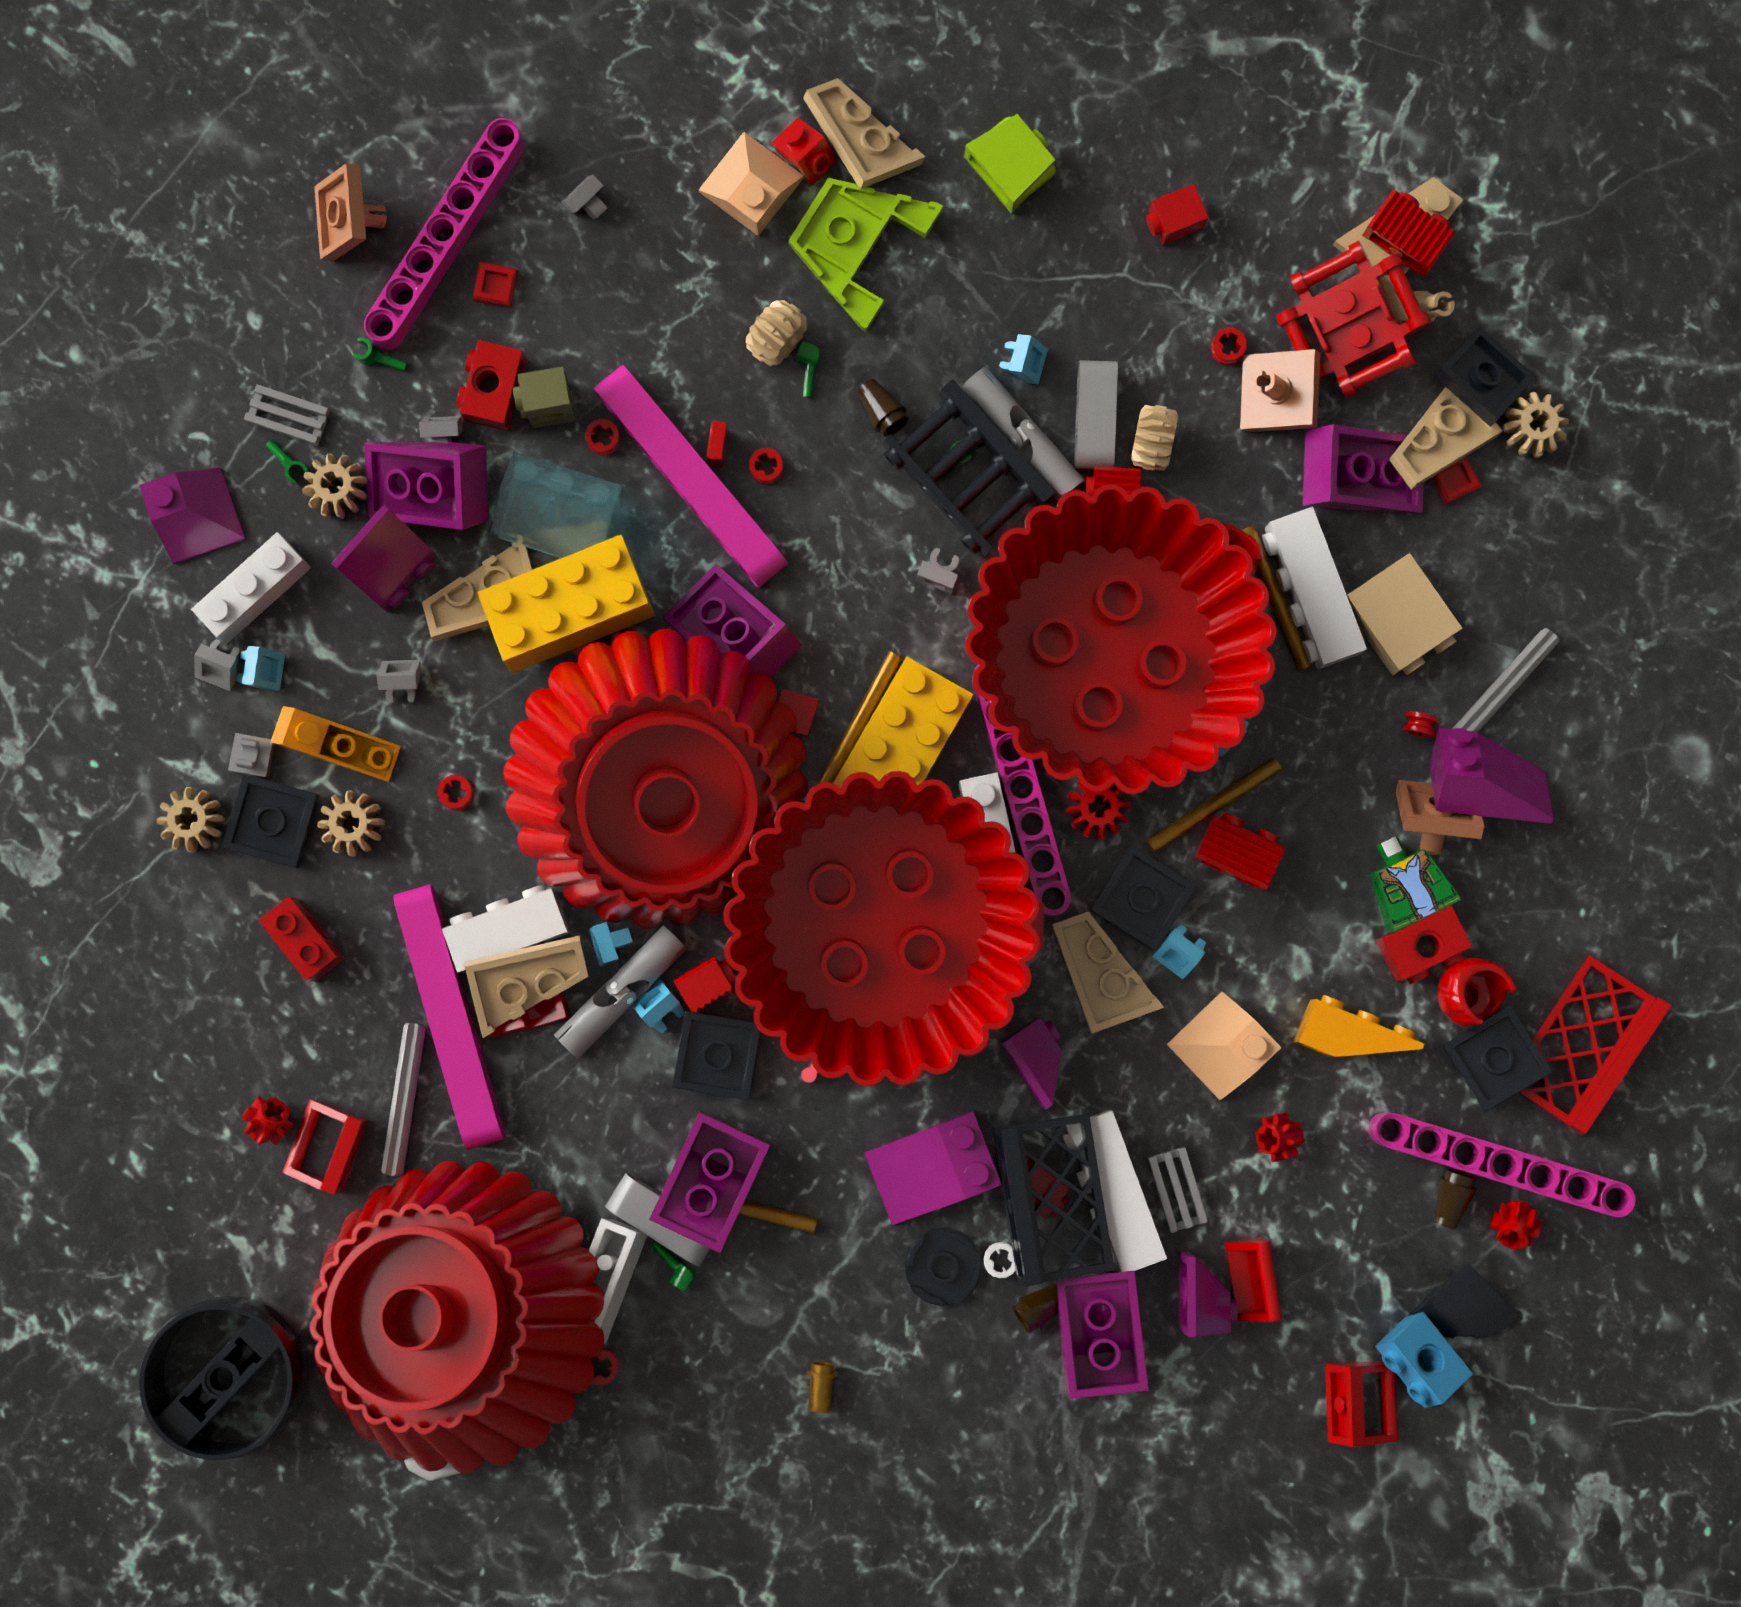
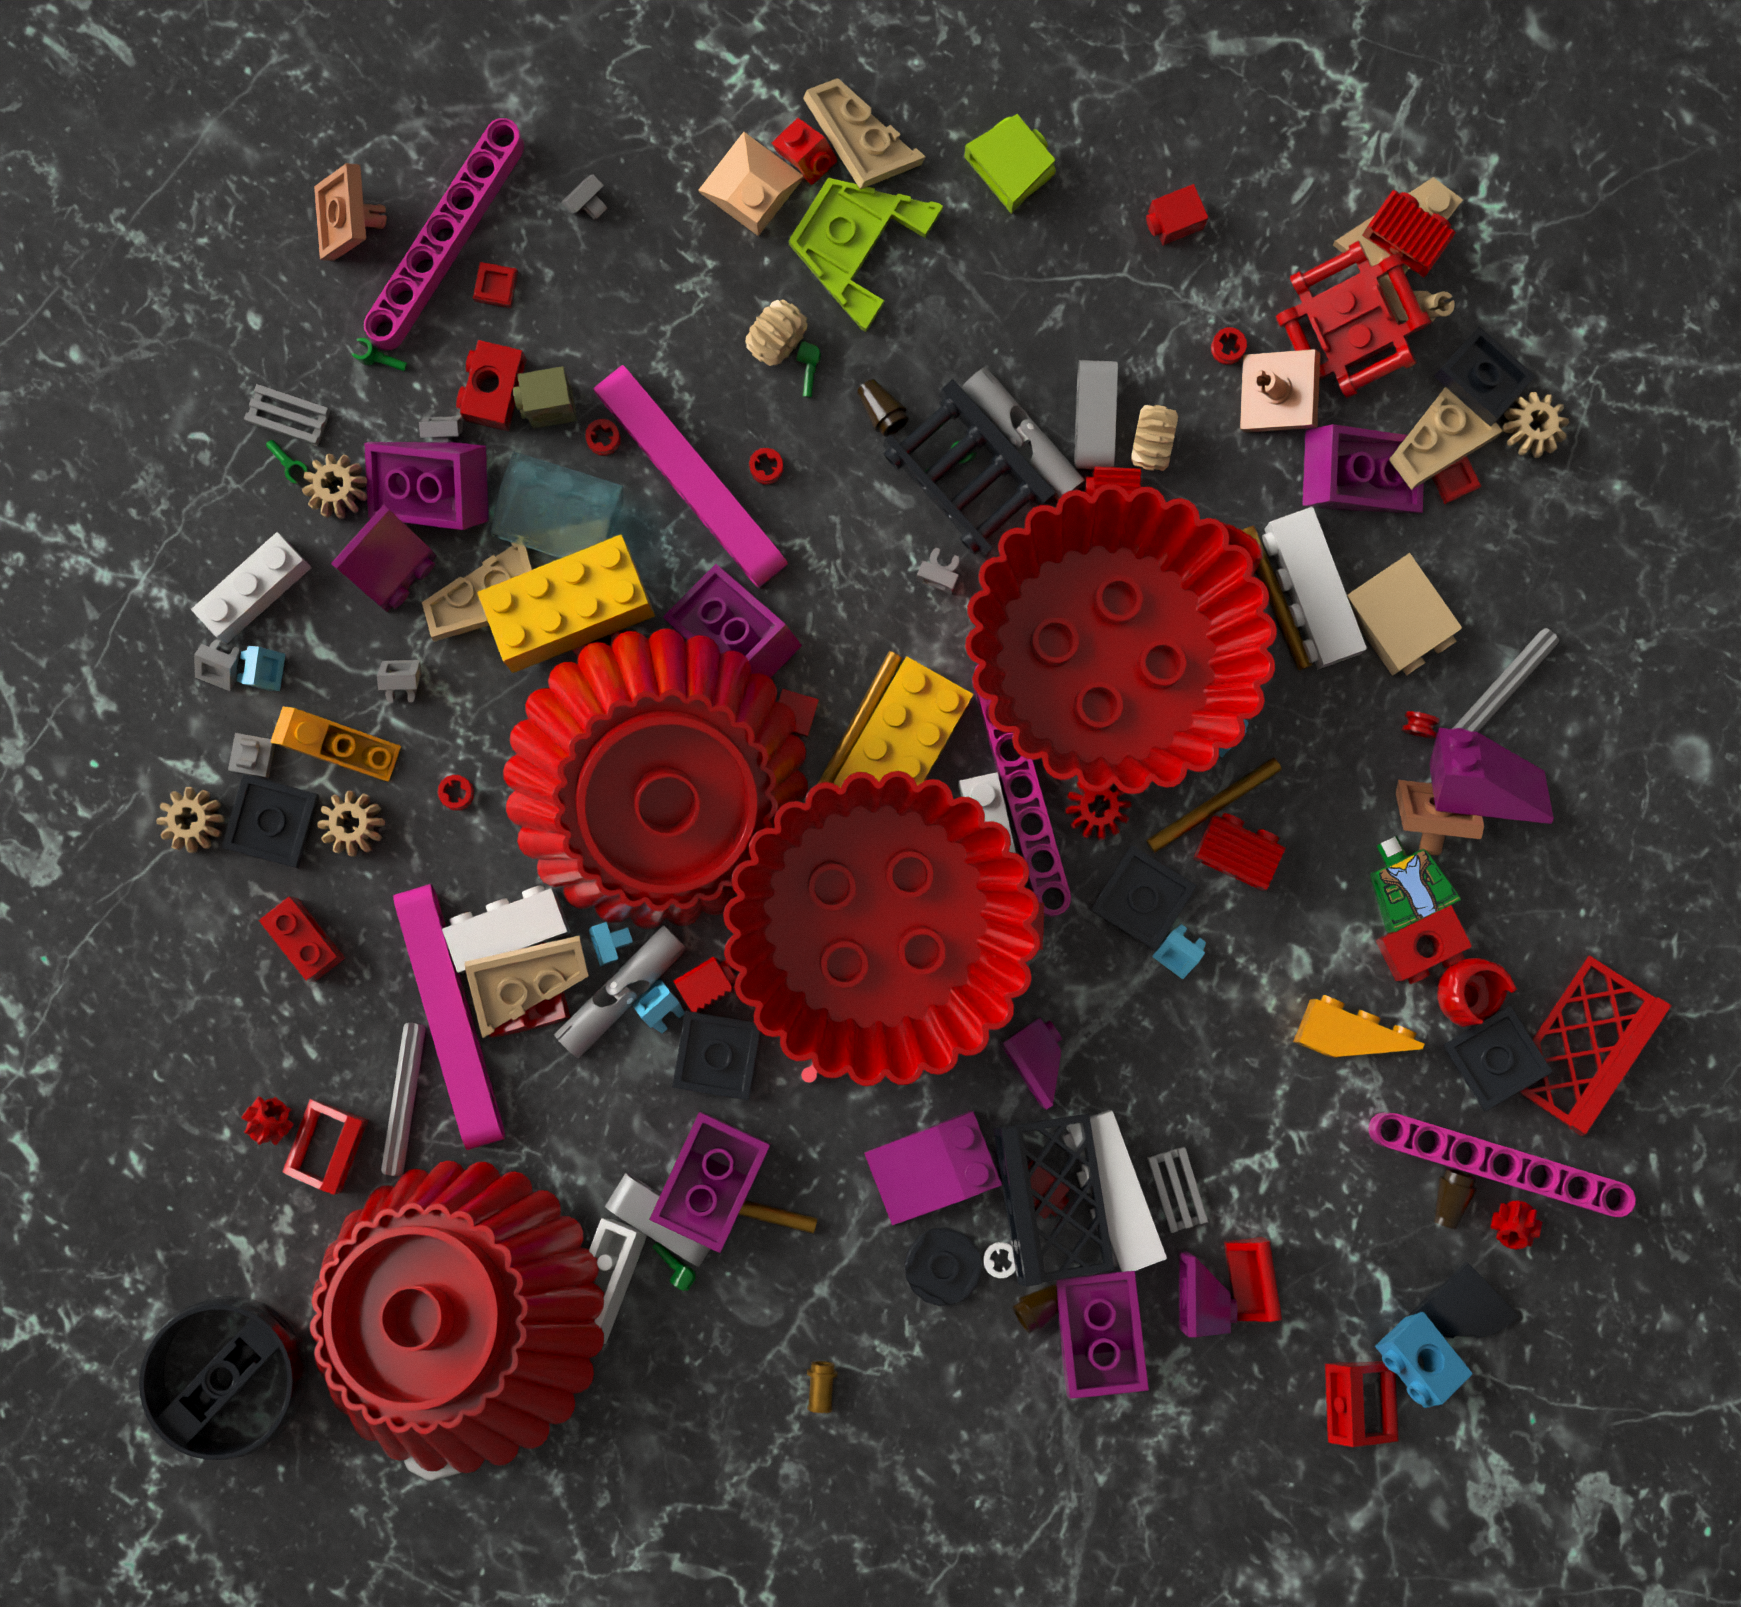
magenta slope [139,468,246,564] -> none
red bush [589,1348,620,1385] -> none
red tile [707,421,728,468] -> none
medium azure tile [999,334,1048,385] -> none
tan wing [1051,911,1164,1034] -> none
light nougat slope [1166,991,1282,1100] -> none
red gear [1255,1112,1305,1162] -> none

